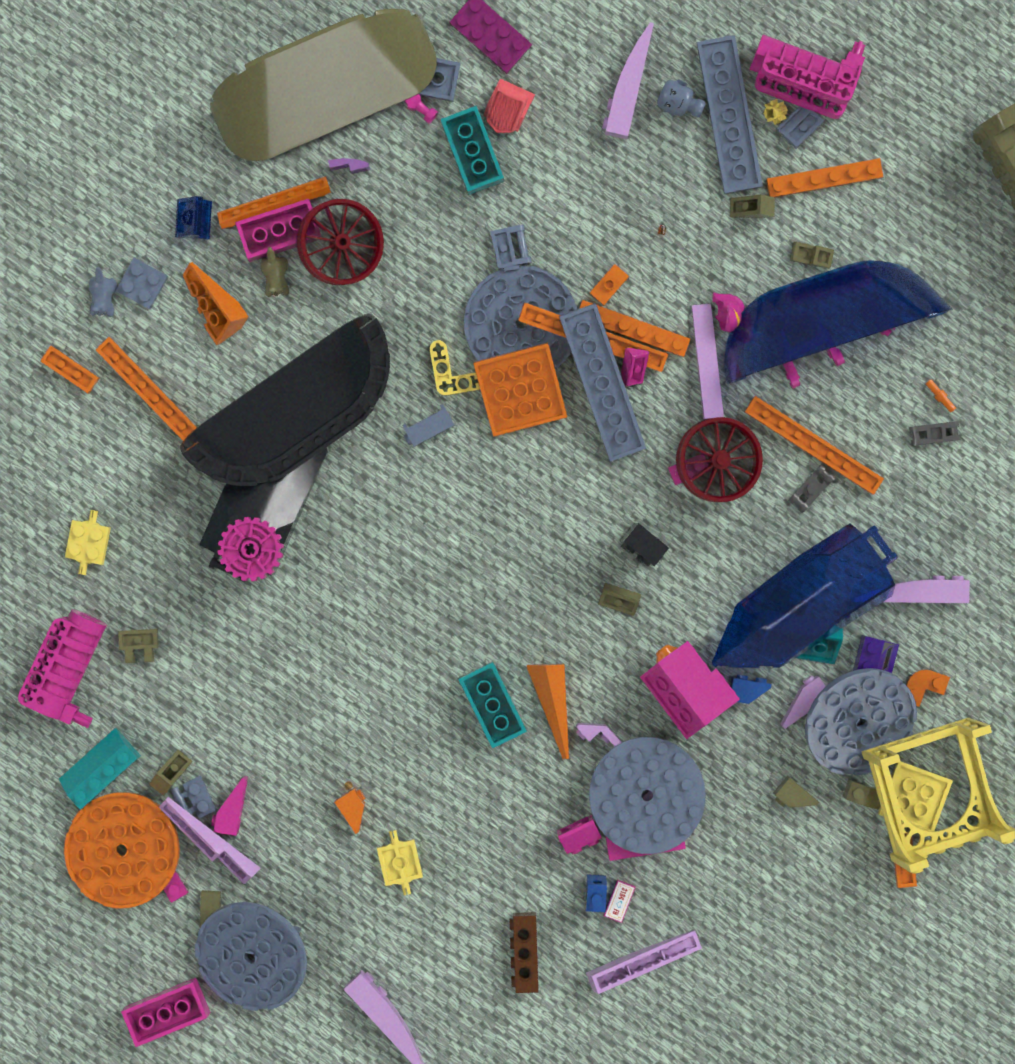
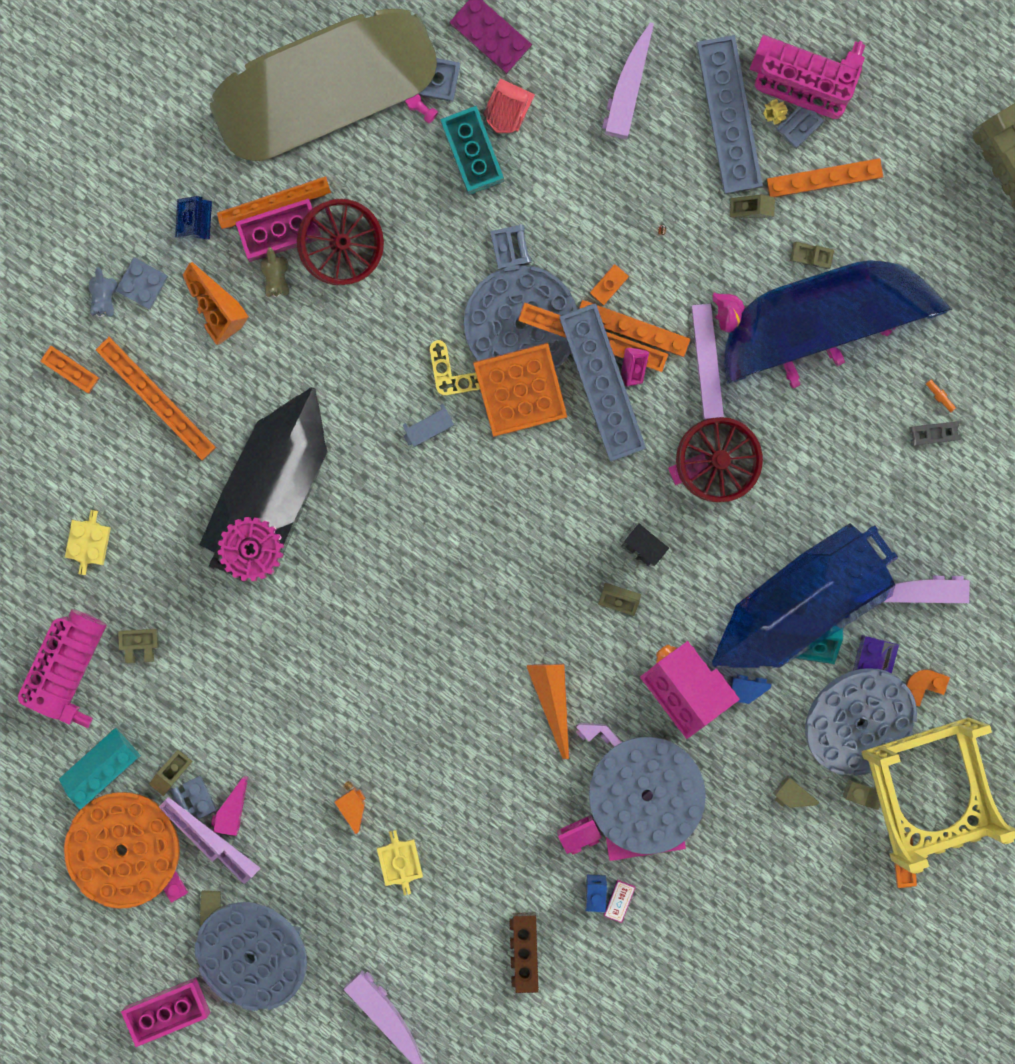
black windscreen [180,313,390,486] -> none
medium lavender slope [328,158,370,174] -> none
teal brick [458,661,527,749] -> none
lavender slope [586,930,702,994] -> none
sand blue piece [657,80,706,117] -> none
orange plate [744,396,884,495] -> none
lavender slope [781,675,826,729] -> none
dark grey plate [788,464,836,513] -> none
light yellow plate [878,761,953,831] -> none

